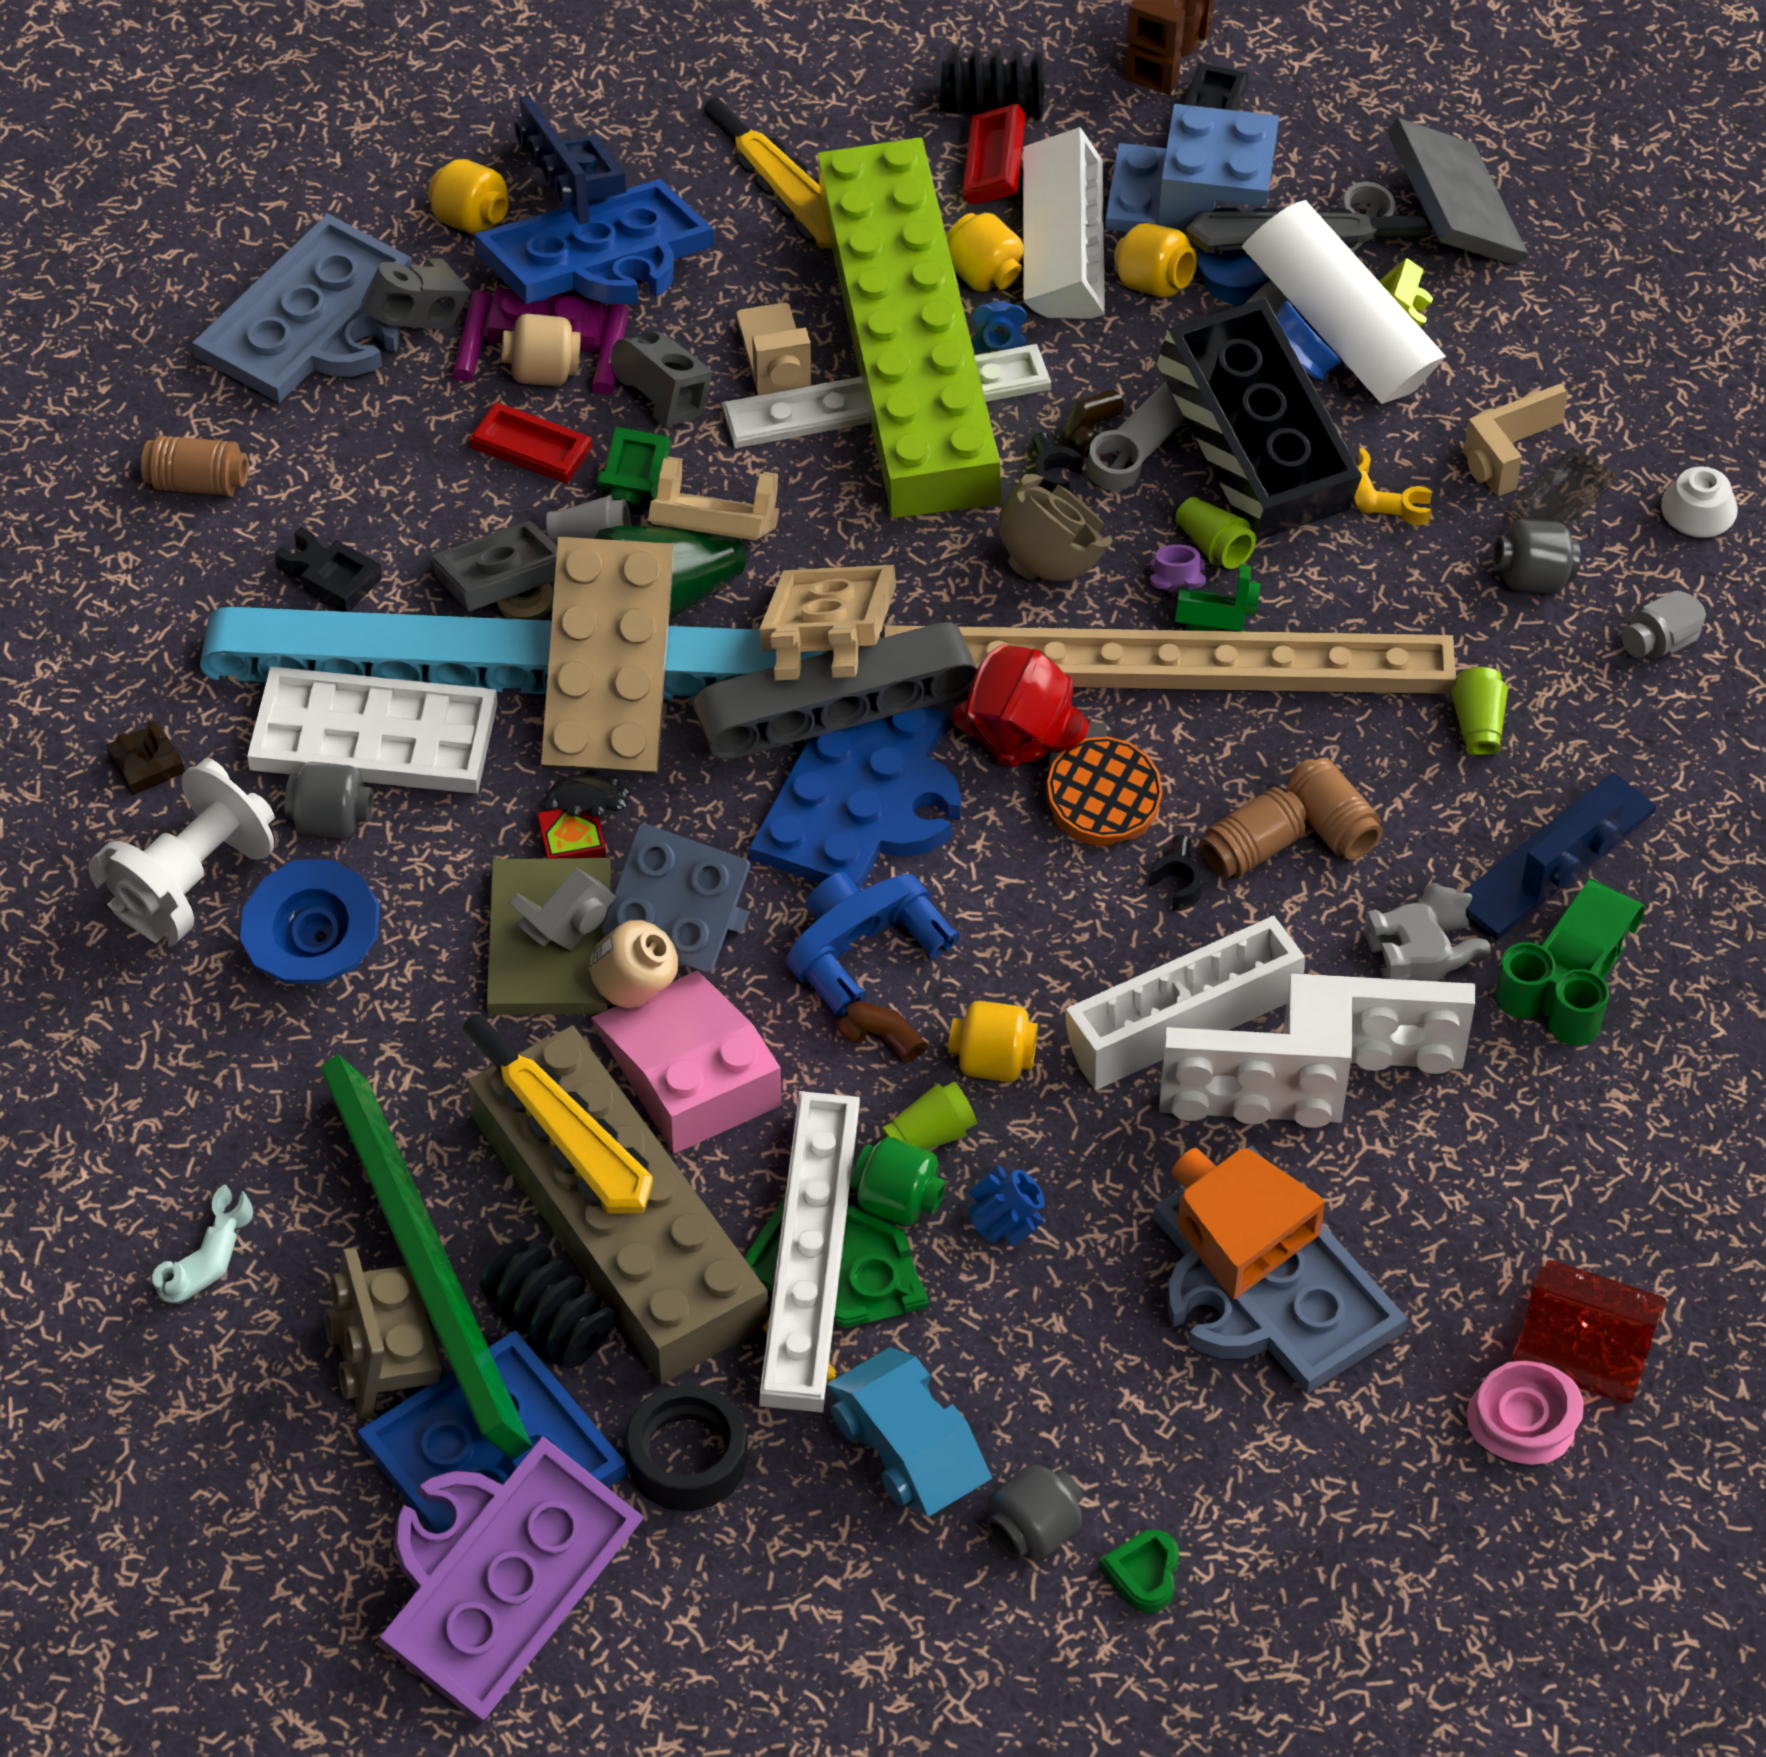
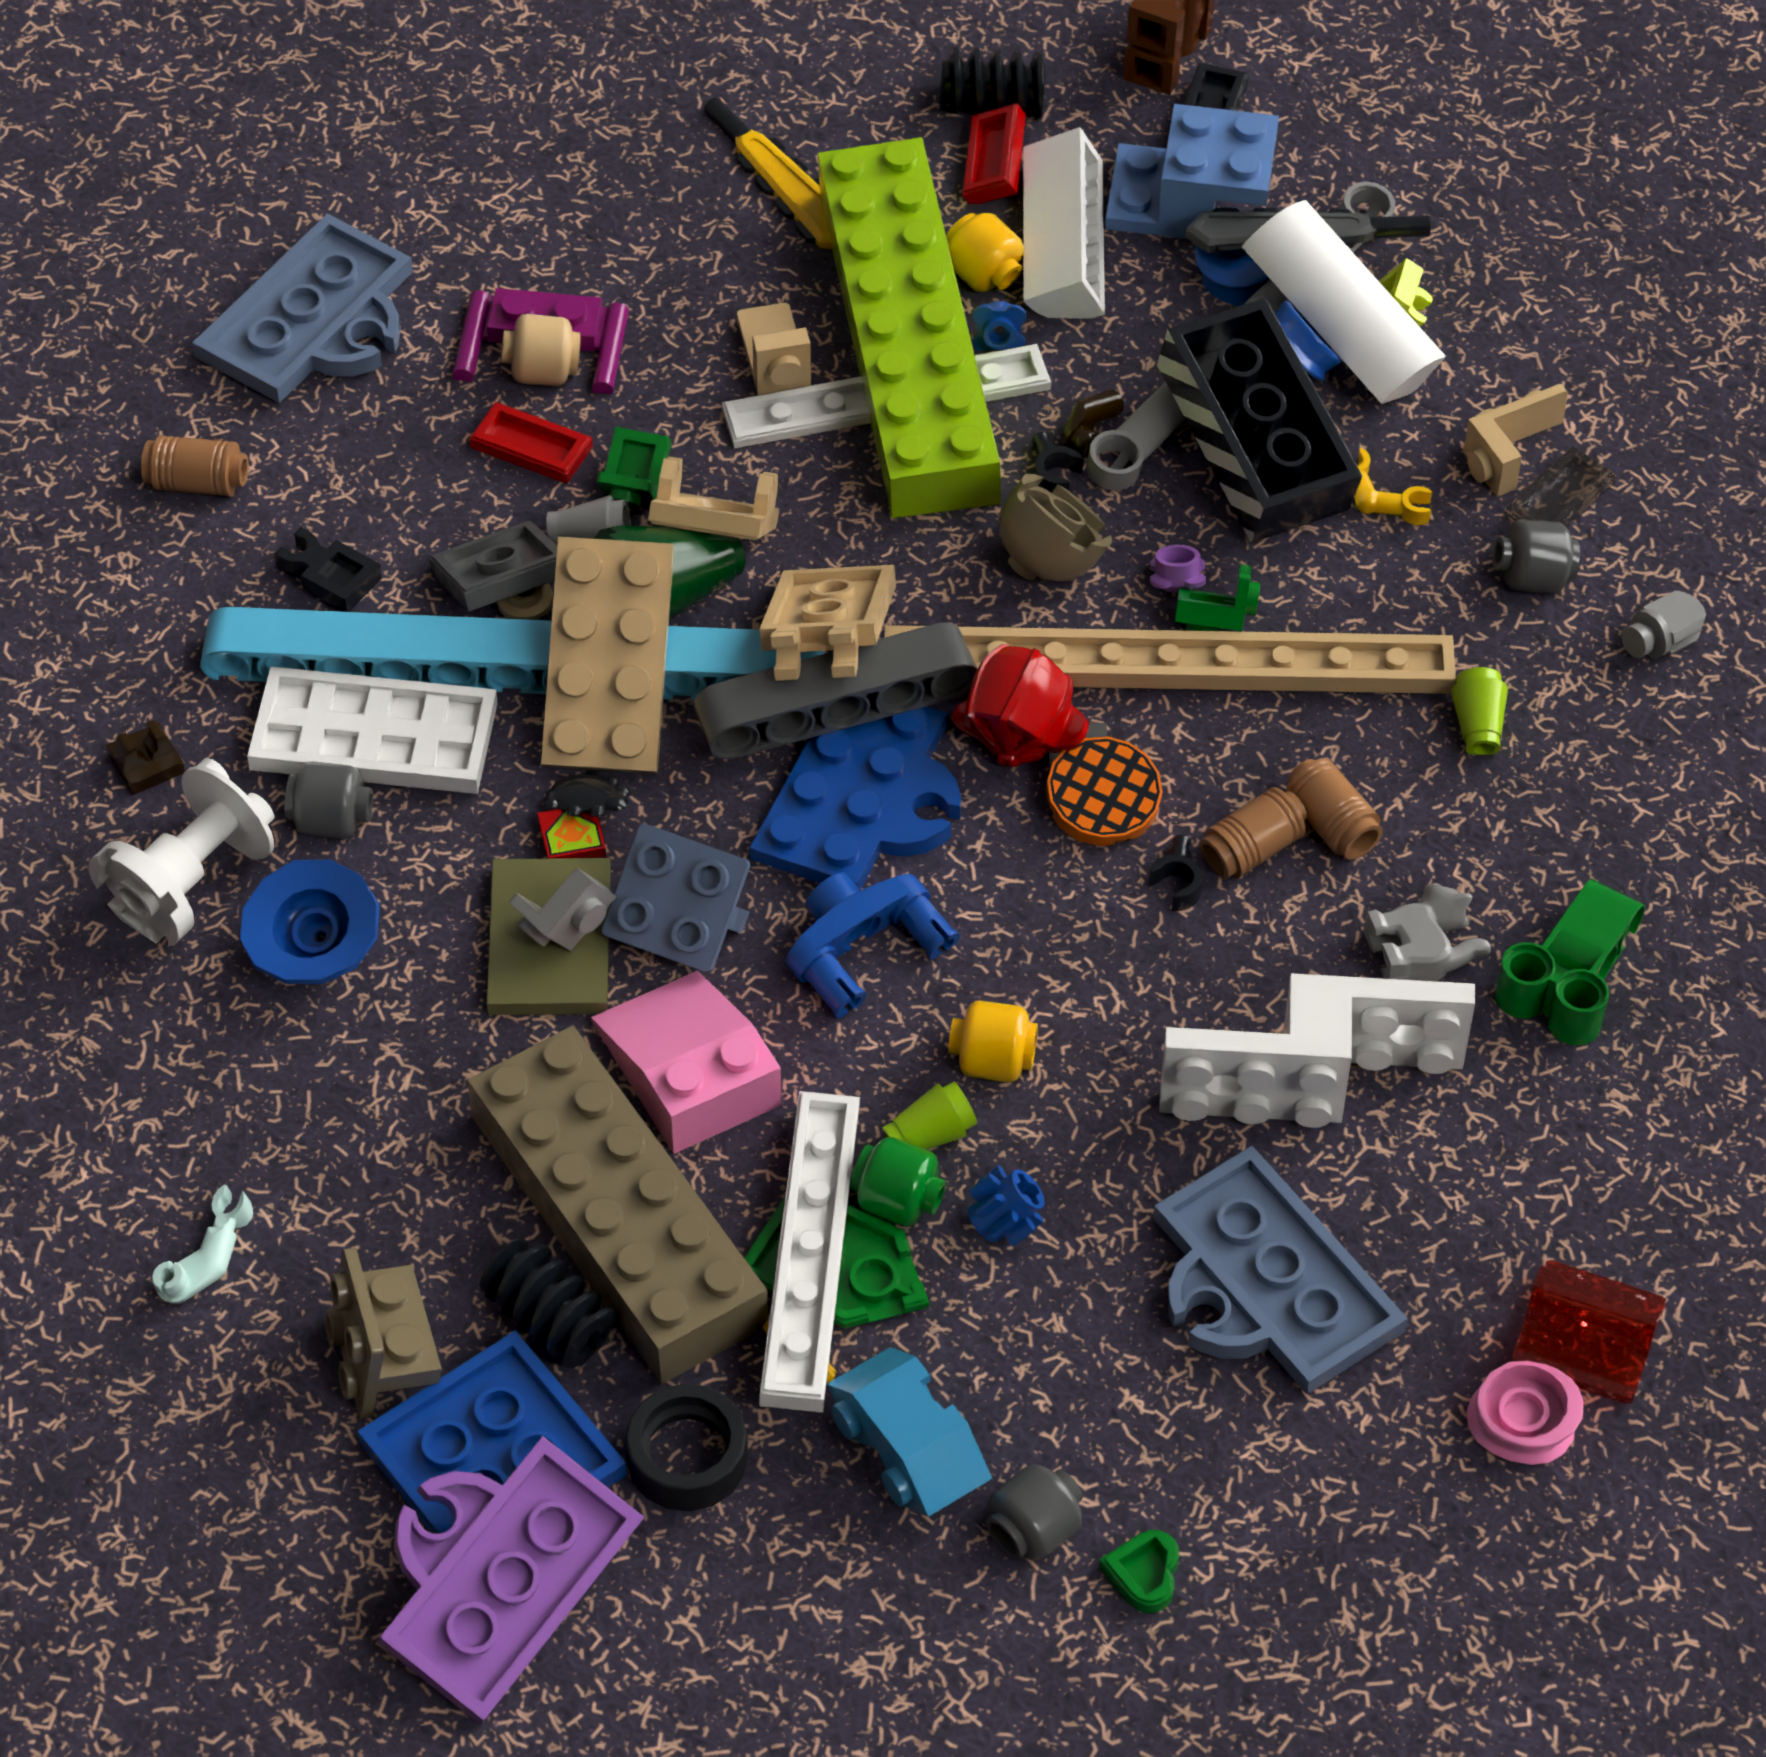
green tile [321,1054,533,1459] -> none
dark grey leg [362,258,471,329] -> none
yellow head [428,159,509,235] -> none
yellow sword [463,1014,653,1213] -> none
blue plate [474,179,714,304] -> none
dark blue bracket [514,95,627,225] -> none
tan head [589,920,678,1008] -> none
dark grey leg [611,331,713,427] -> none
reddish brown arm [837,1001,927,1064] -> none
white brick [1065,916,1305,1090] -> none
yellow head [1114,223,1197,298] -> none
orange torso [1172,1148,1325,1300] -> none
lime cone [1176,497,1256,569] -> none
dark grey tile [1387,118,1528,264] -> none
dark blue bracket [1462,772,1657,940] -> none
white cone [1661,467,1738,538] -> none

